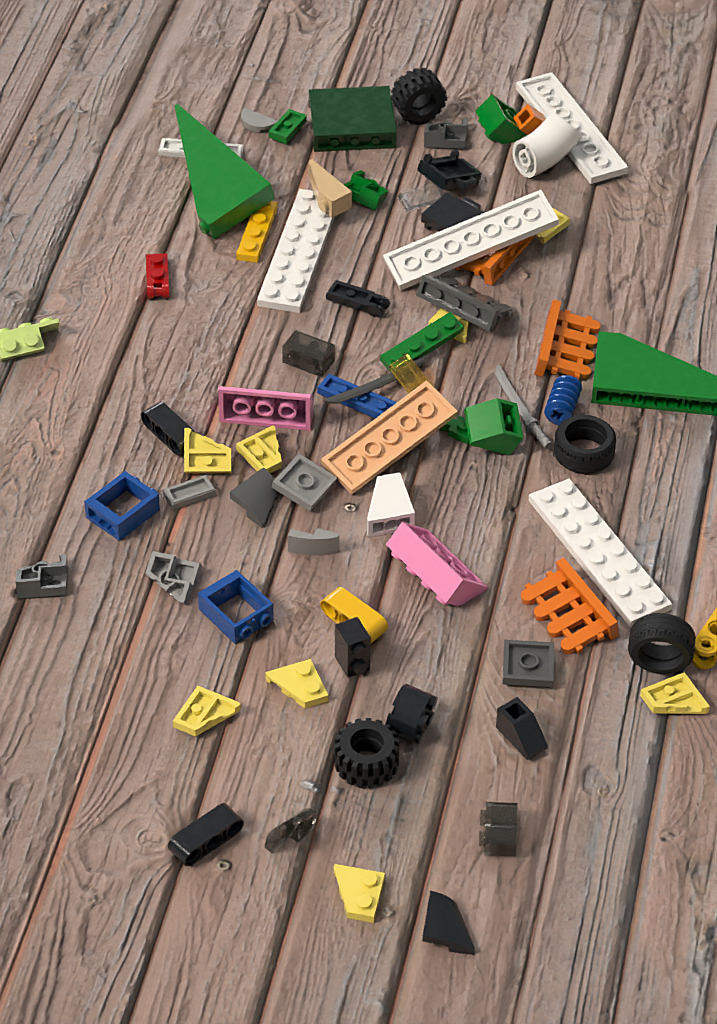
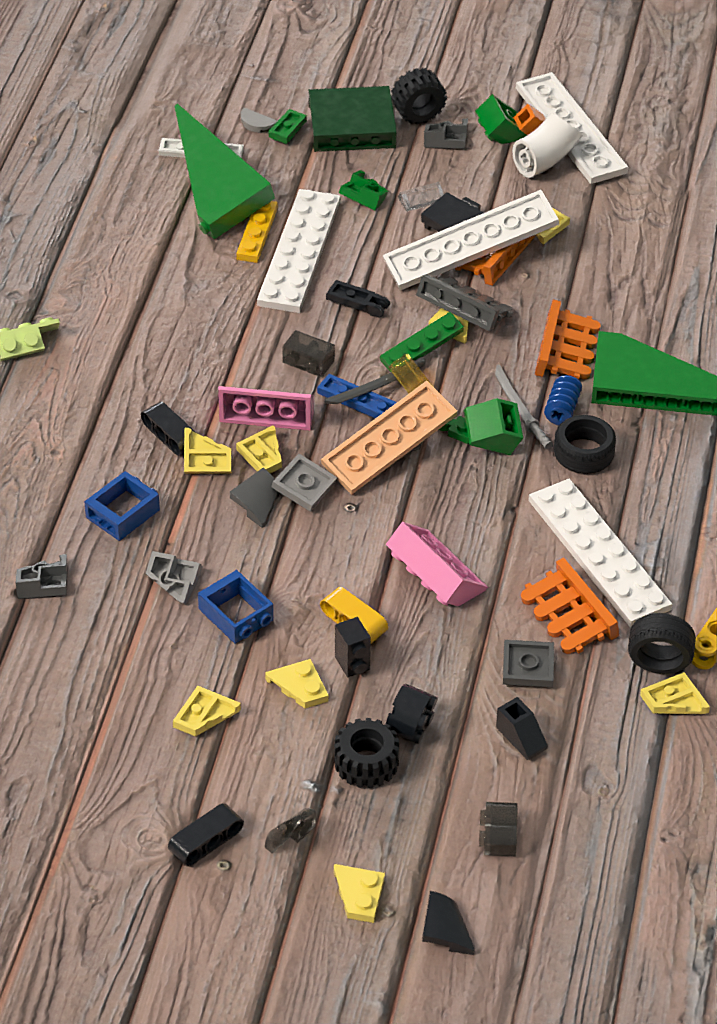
red plate [146,253,169,299] -> none
light grey tile [163,475,216,510] -> none
light grey slope [288,528,340,555] -> none
tan slope [309,159,352,218] -> none
white slope [367,473,415,537] -> none
black piece [417,150,482,190] -> none

